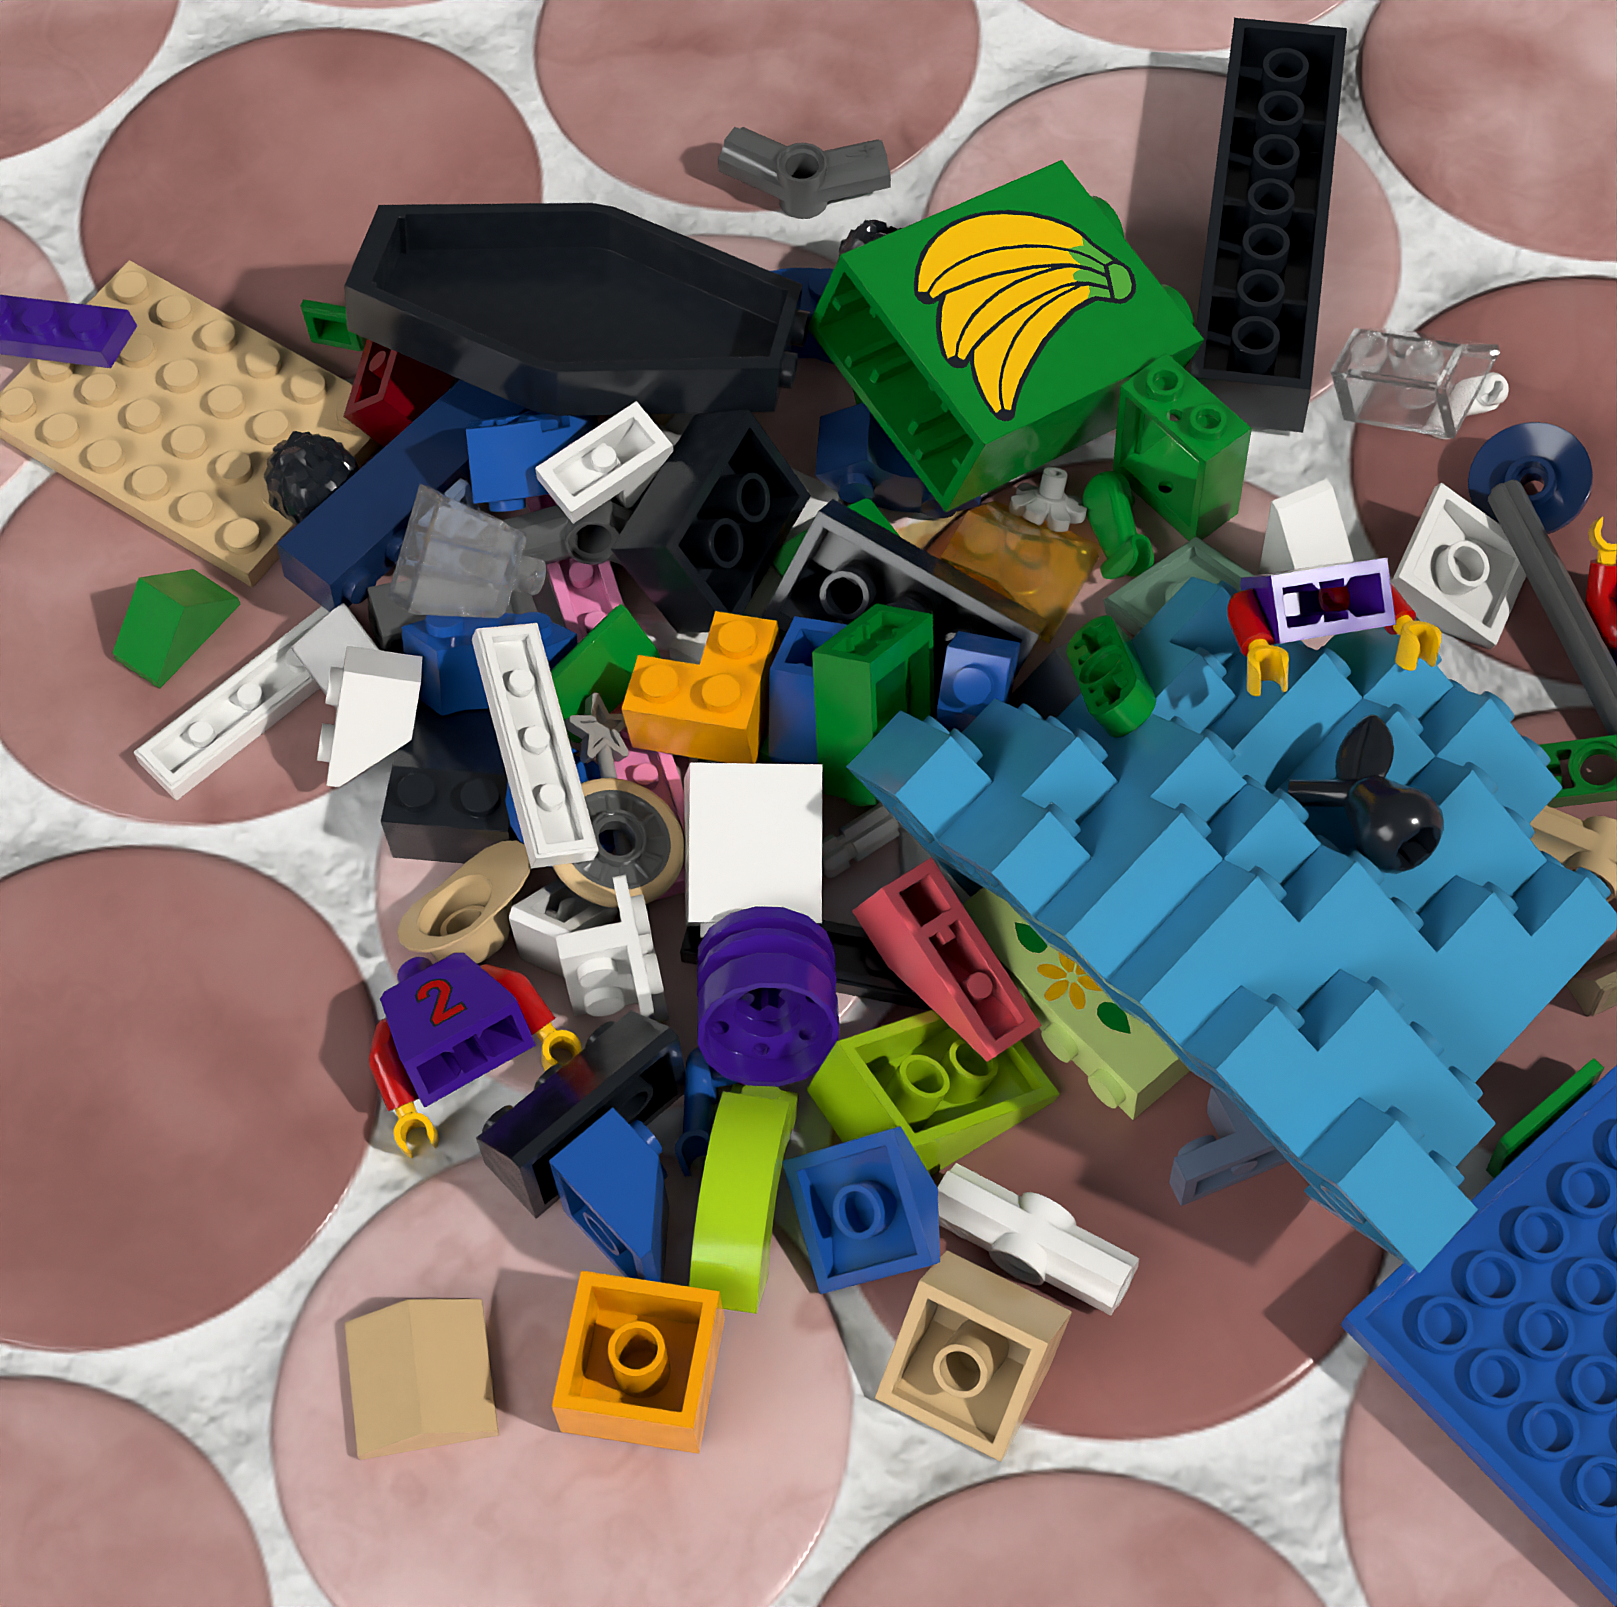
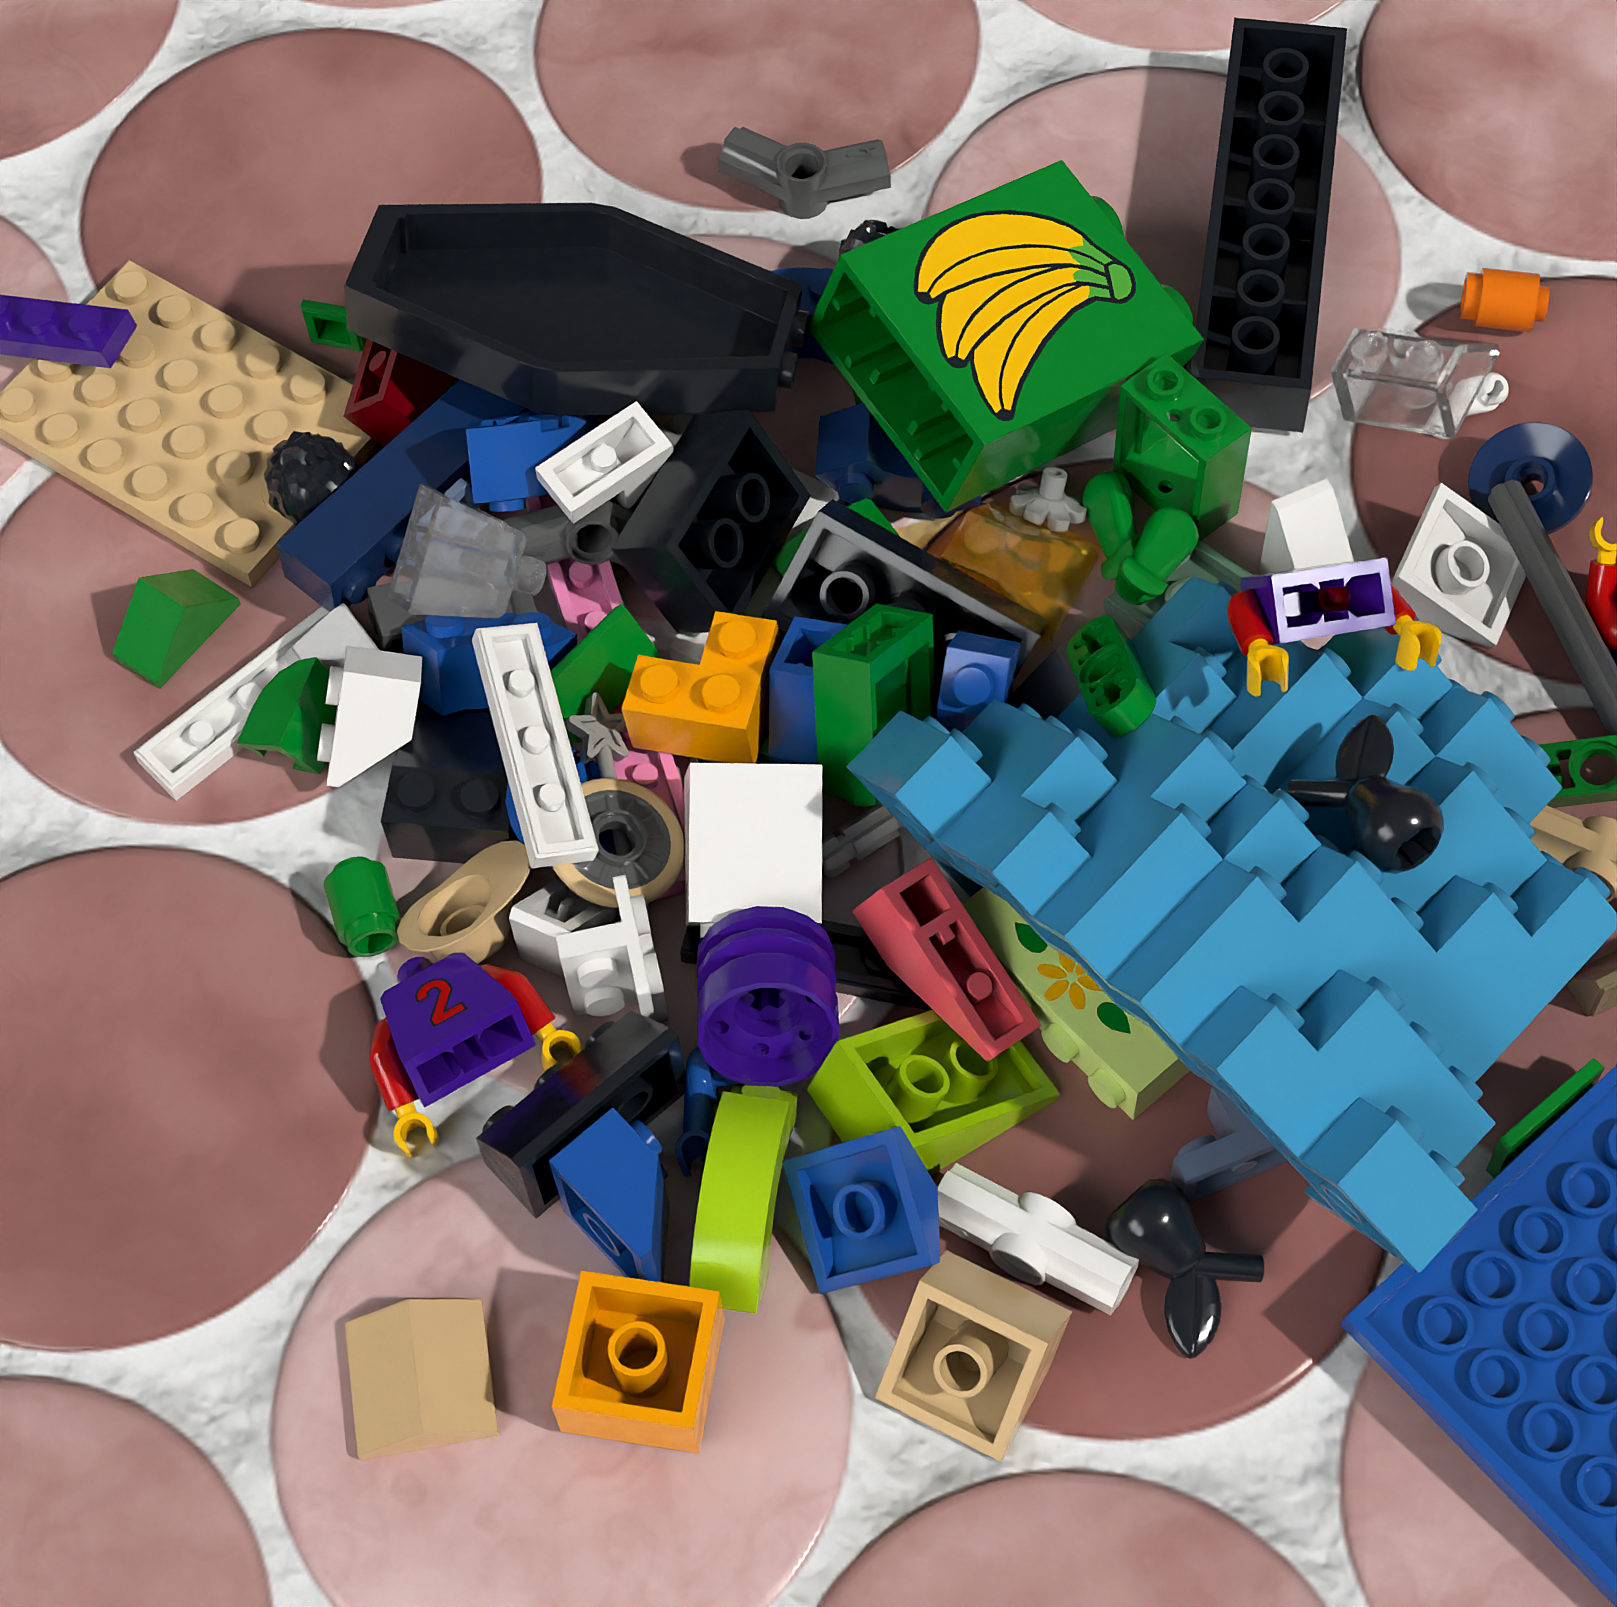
none -> green brick [237,657,337,774]
none -> green brick [323,856,401,957]
none -> black piece [1105,1178,1264,1359]
none -> green piece [1115,506,1199,605]
none -> orange brick [1460,268,1550,333]

